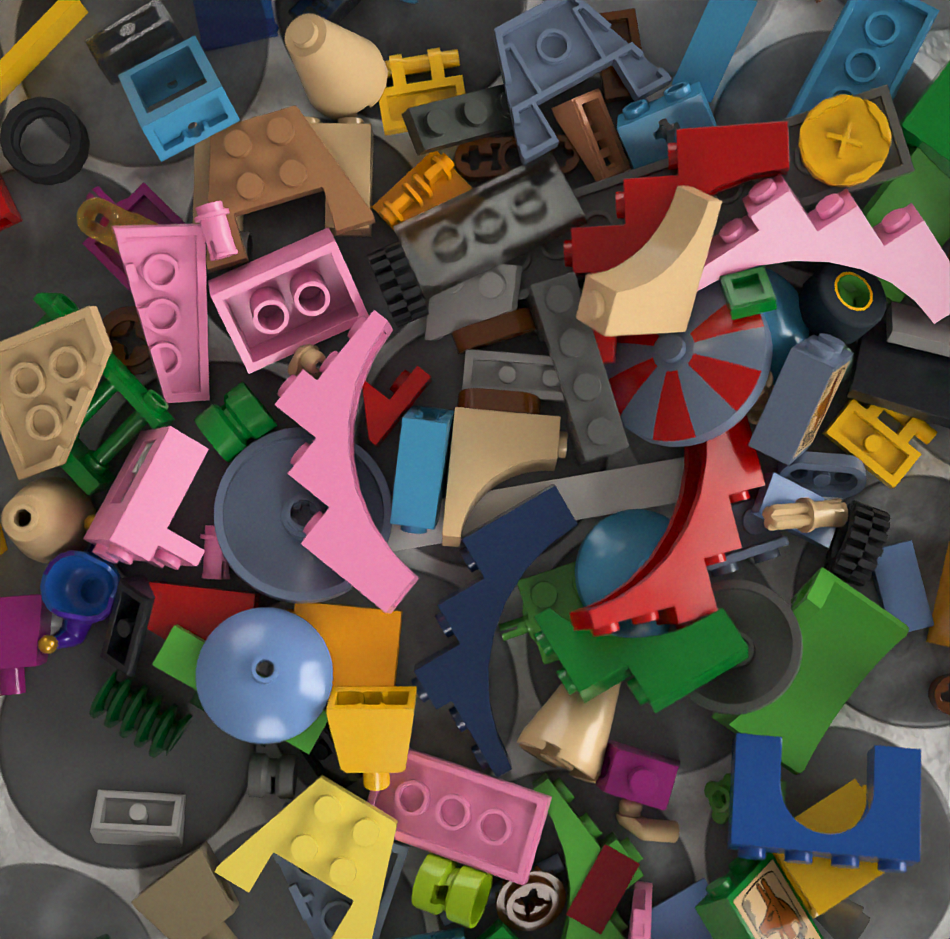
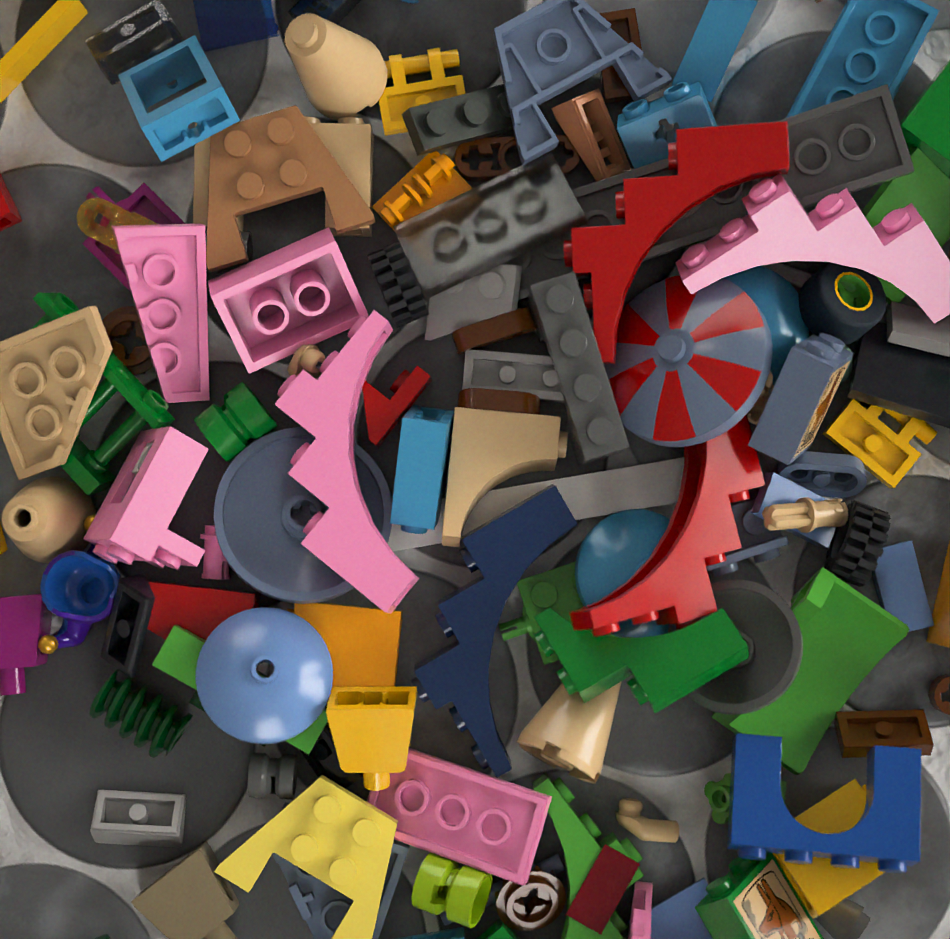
black tyre [0,96,90,185] -> none
bright pink pin [194,201,238,261] -> none
tan arch [576,186,722,336] -> none
magenta torso [595,739,681,810] -> none
green tile [720,266,777,320] -> none
yellow tile [798,94,892,188] -> none
none -> reddish brown plate [834,709,934,758]

